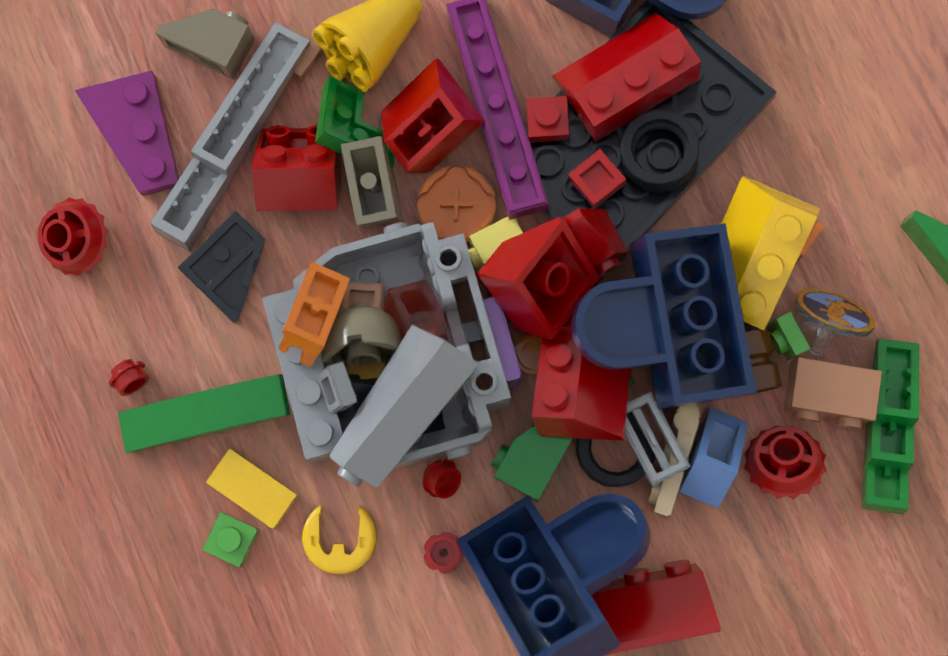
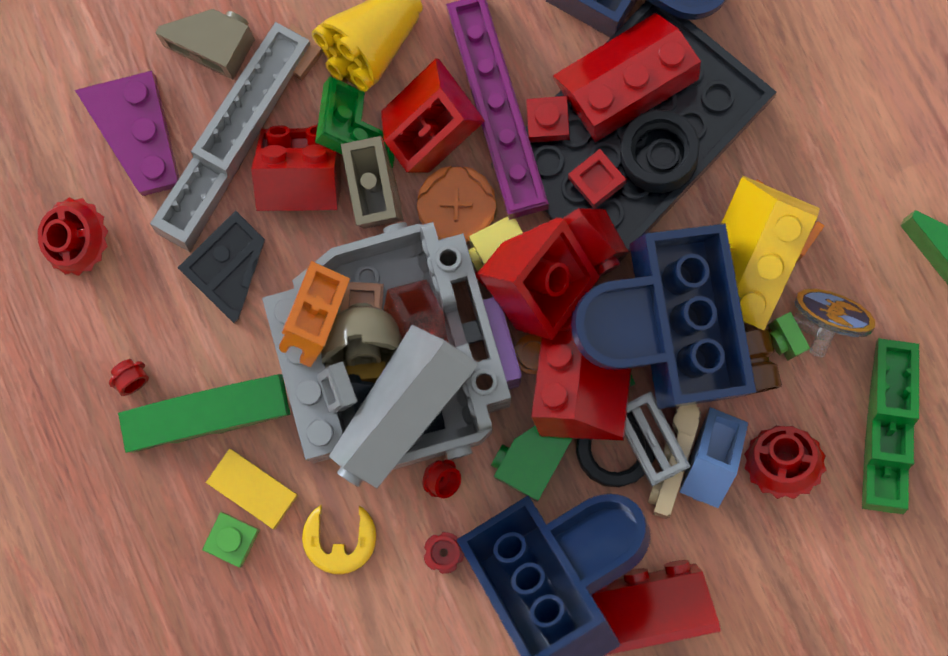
nougat brick [784,357,882,429] -> none

